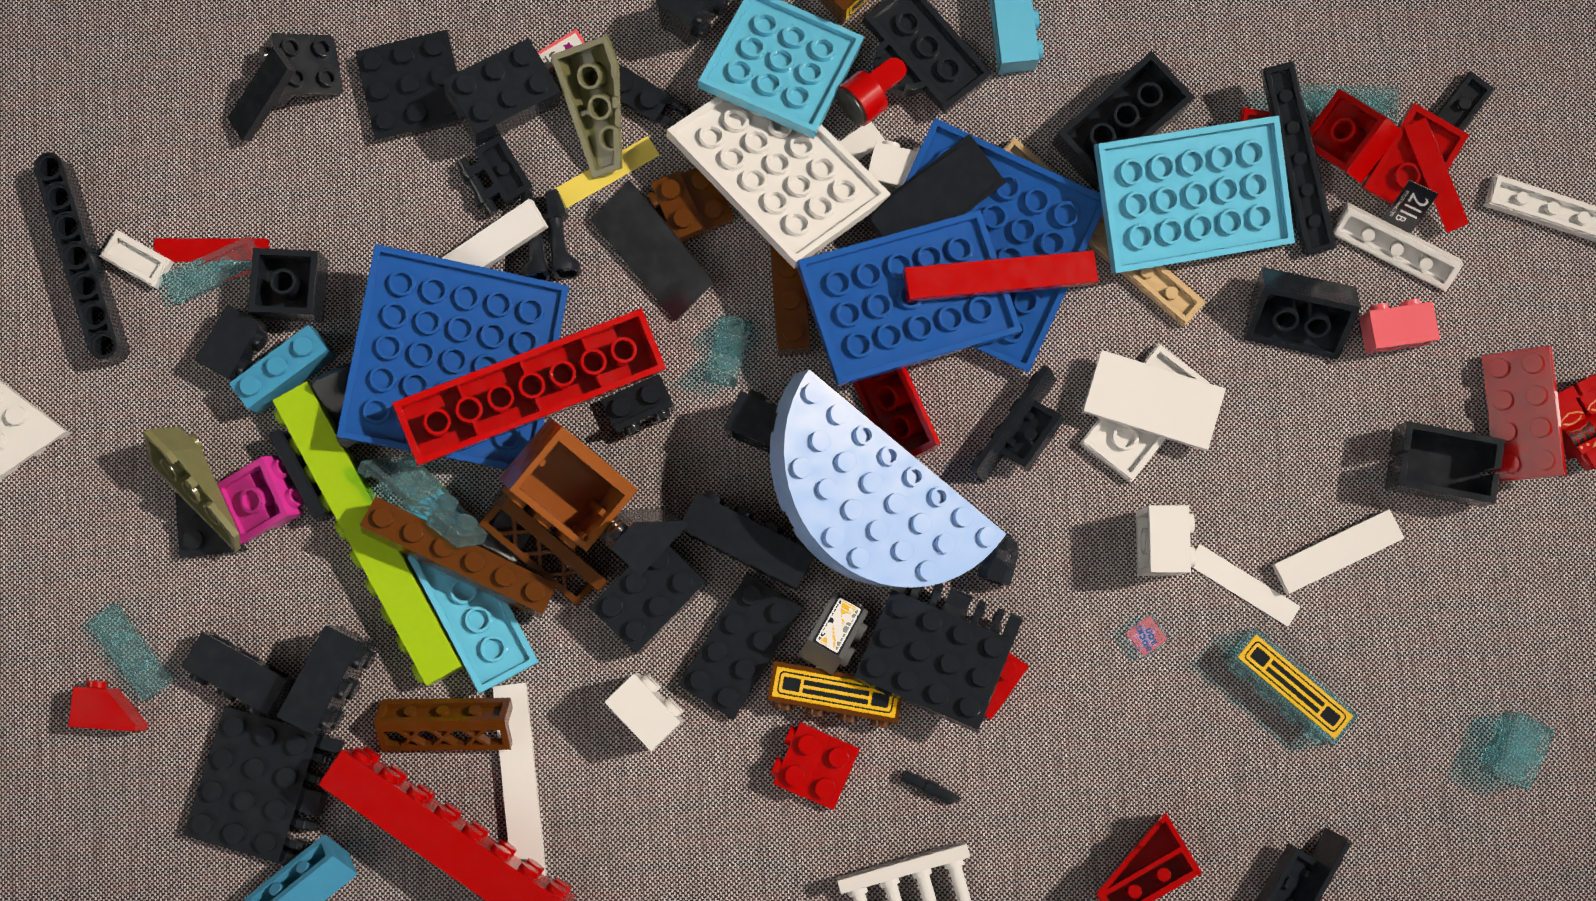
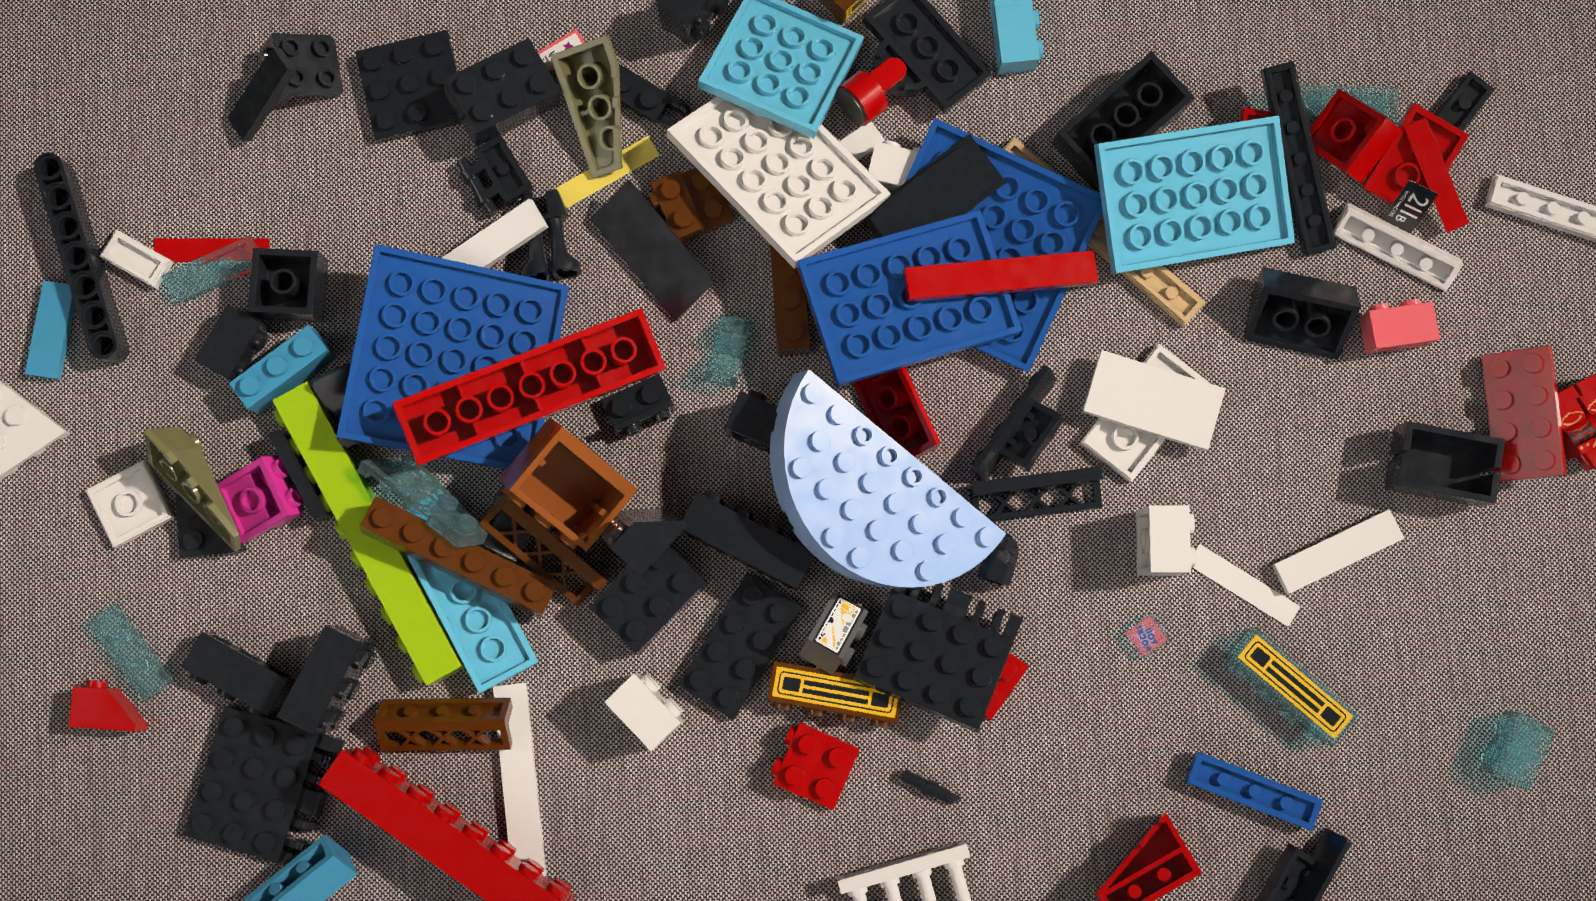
none -> dark azure tile [25,281,75,380]
none -> white tile [85,460,176,548]
none -> black fence [969,466,1103,521]
none -> blue plate [1184,751,1323,831]

